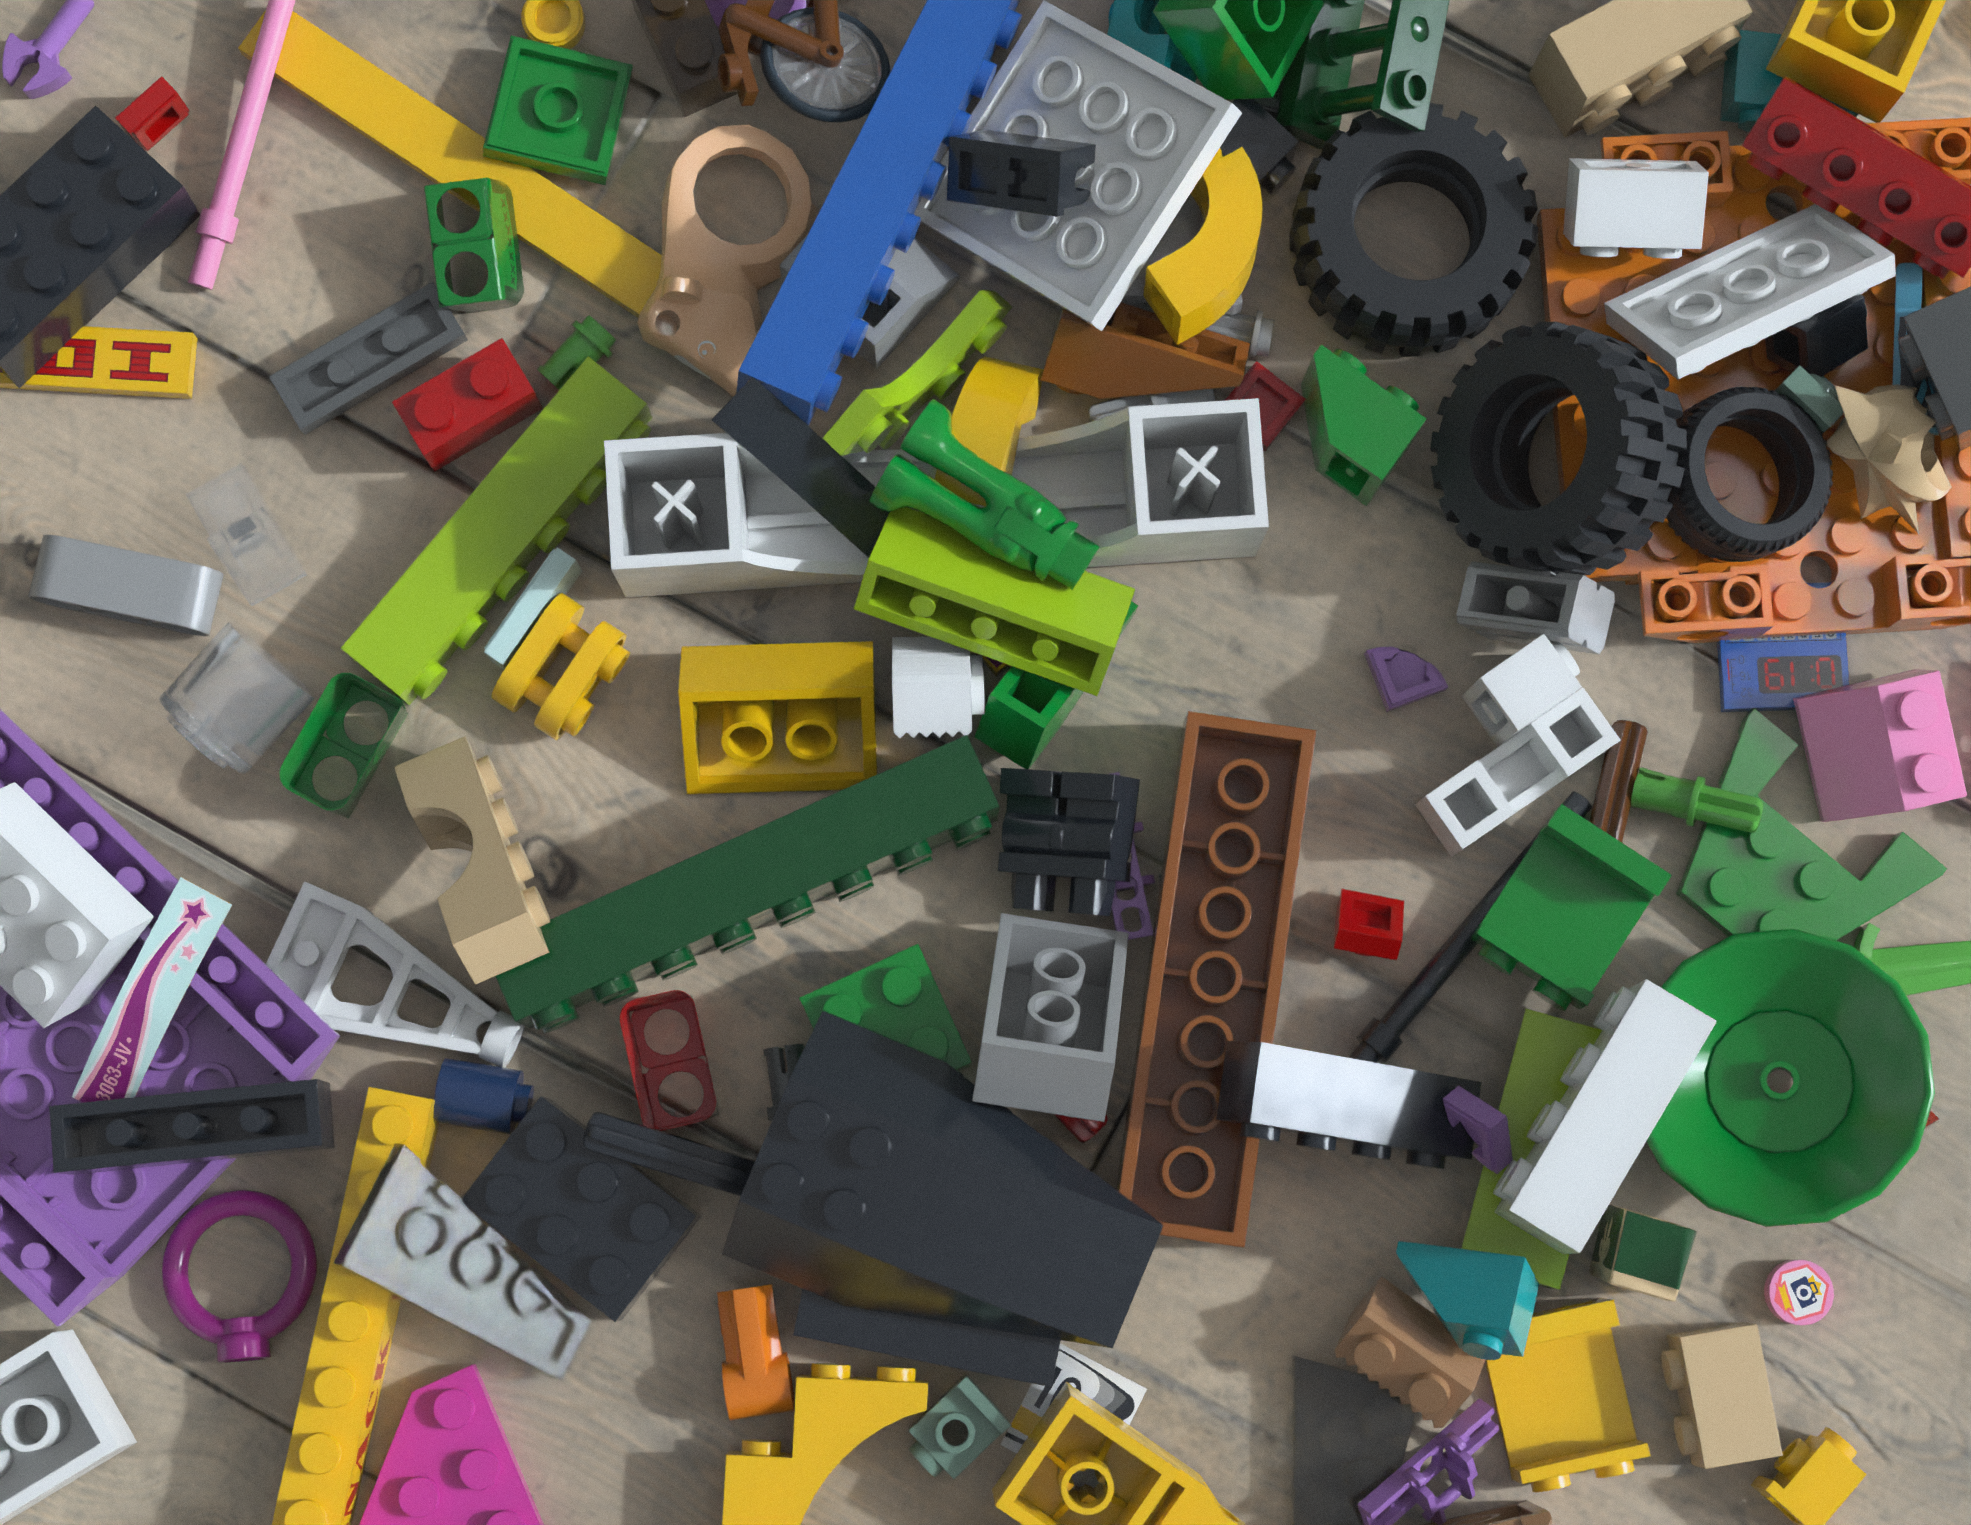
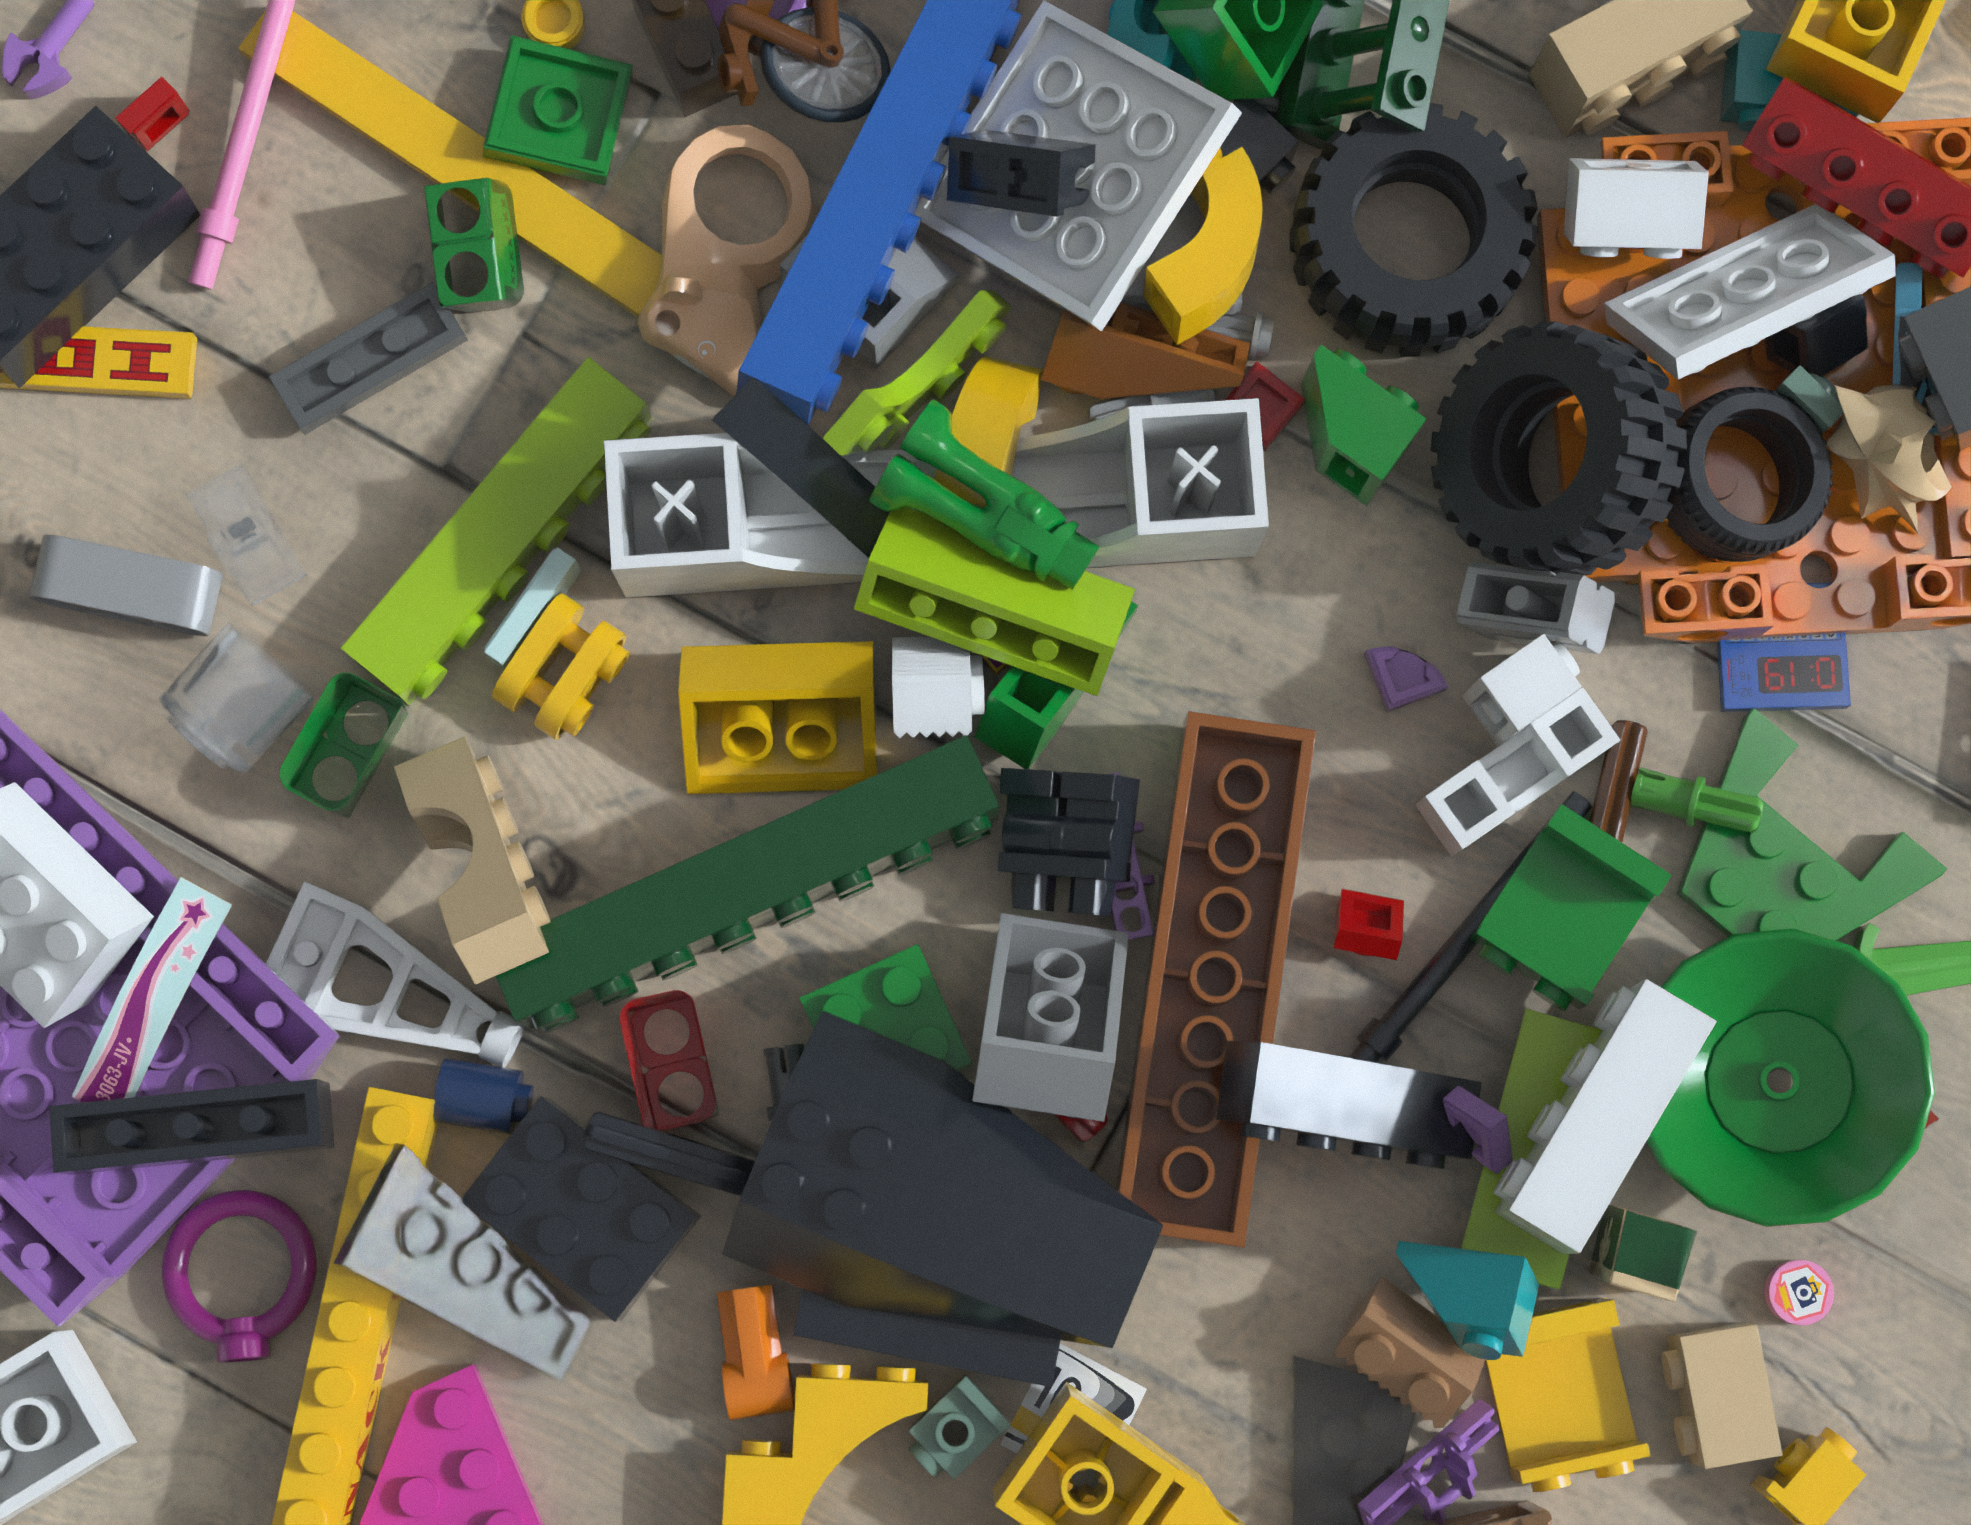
red brick [392,338,543,472] -> none
bright green pin [537,315,617,390] -> none
bright pink slope [1793,669,1967,822] -> none

